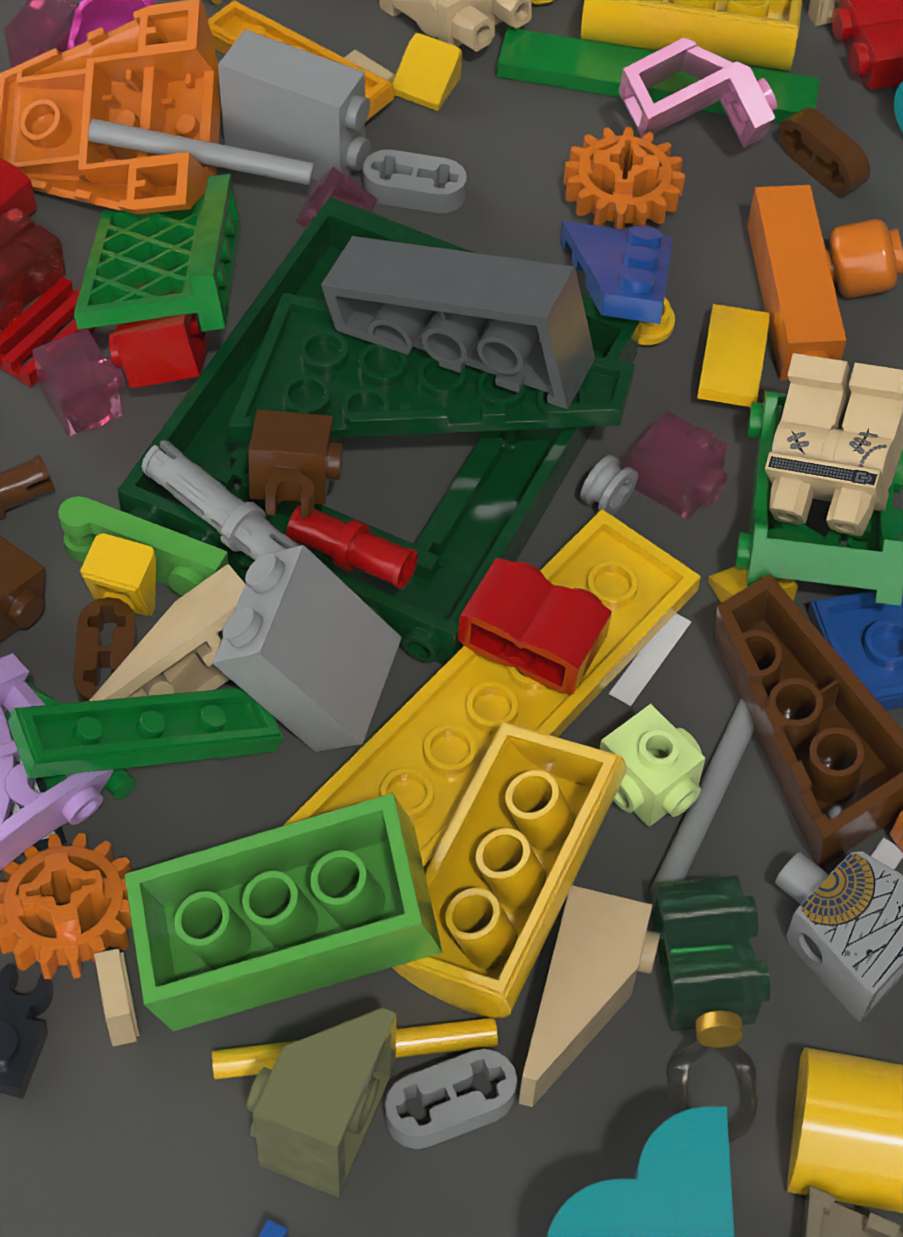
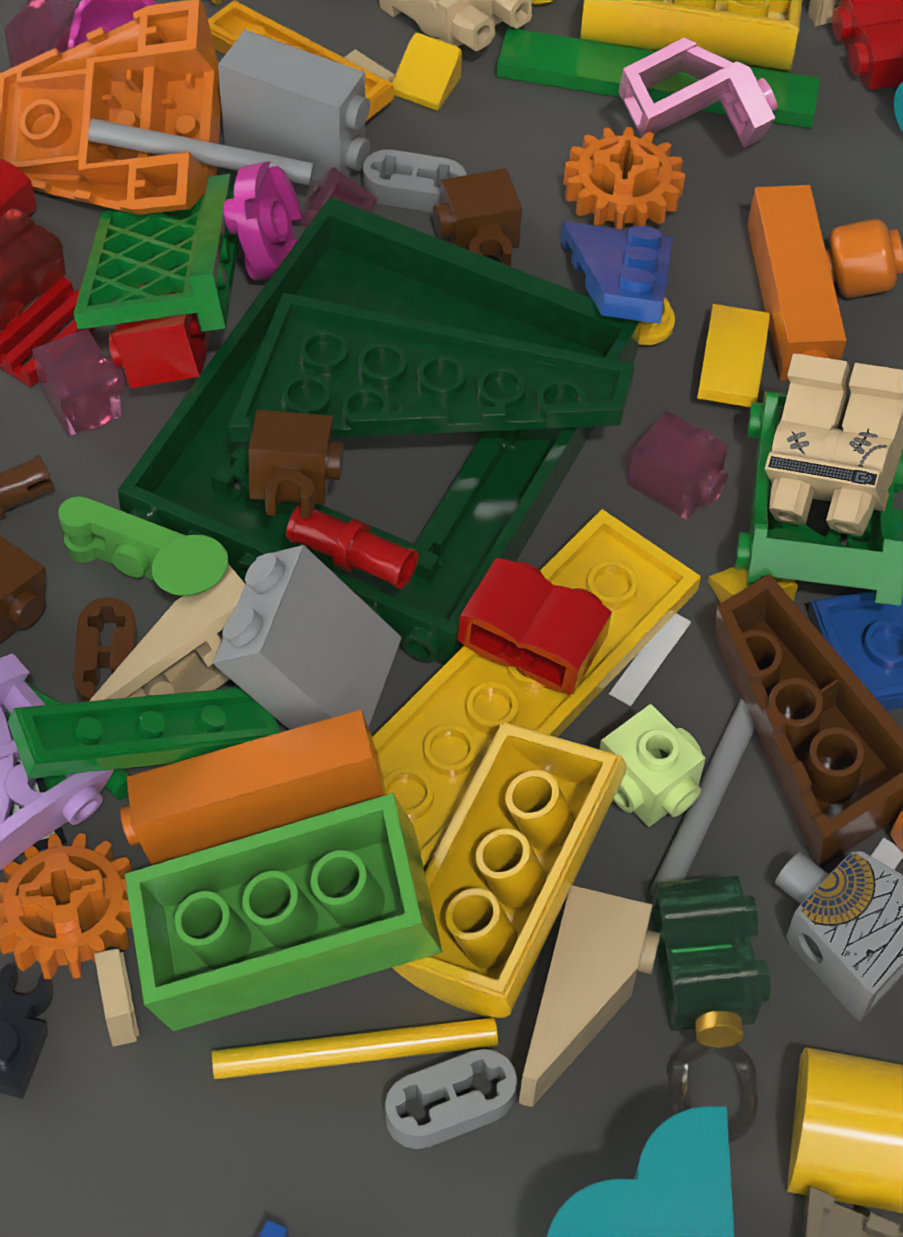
yellow slope [80,533,156,616] -> none
light grey pin [142,440,300,560] -> none
olive slope [247,1008,397,1198] -> none
dark grey wedge [321,236,595,410] -> none
light grey bush [580,455,639,515] -> none
reddish brown beam [778,107,870,196] -> none
none -> orange brick [120,709,387,866]
none -> bright green sticker [152,535,228,596]
none -> dark pink plate [223,162,302,281]
none -> reddish brown brick [433,168,522,266]

